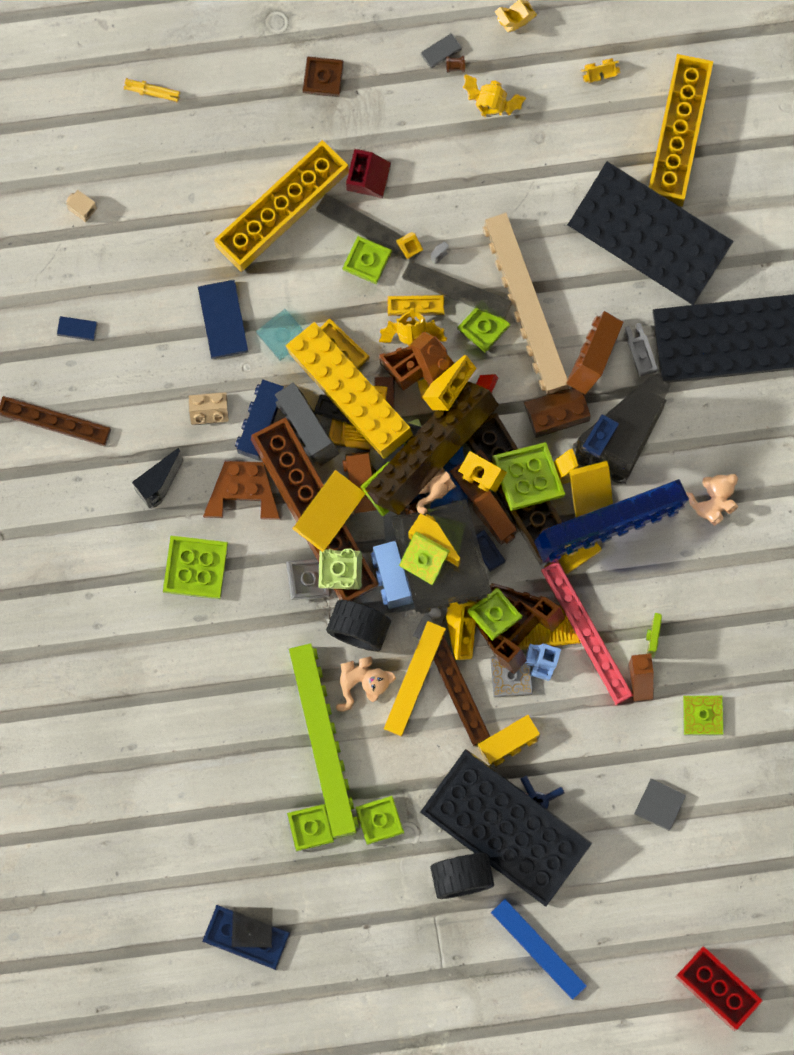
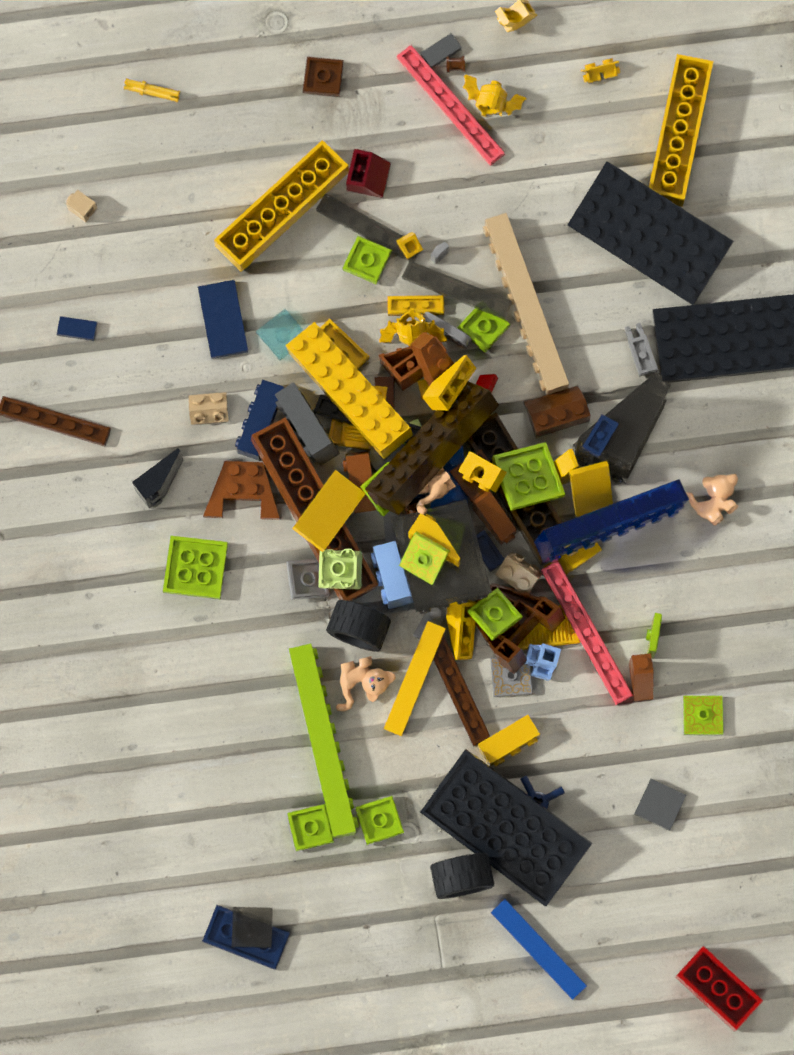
dark orange wedge [566,311,623,395] -> none
none -> coral tile [397,45,505,166]
none -> light grey beam [423,312,472,348]
none -> tan bracket [495,552,543,593]

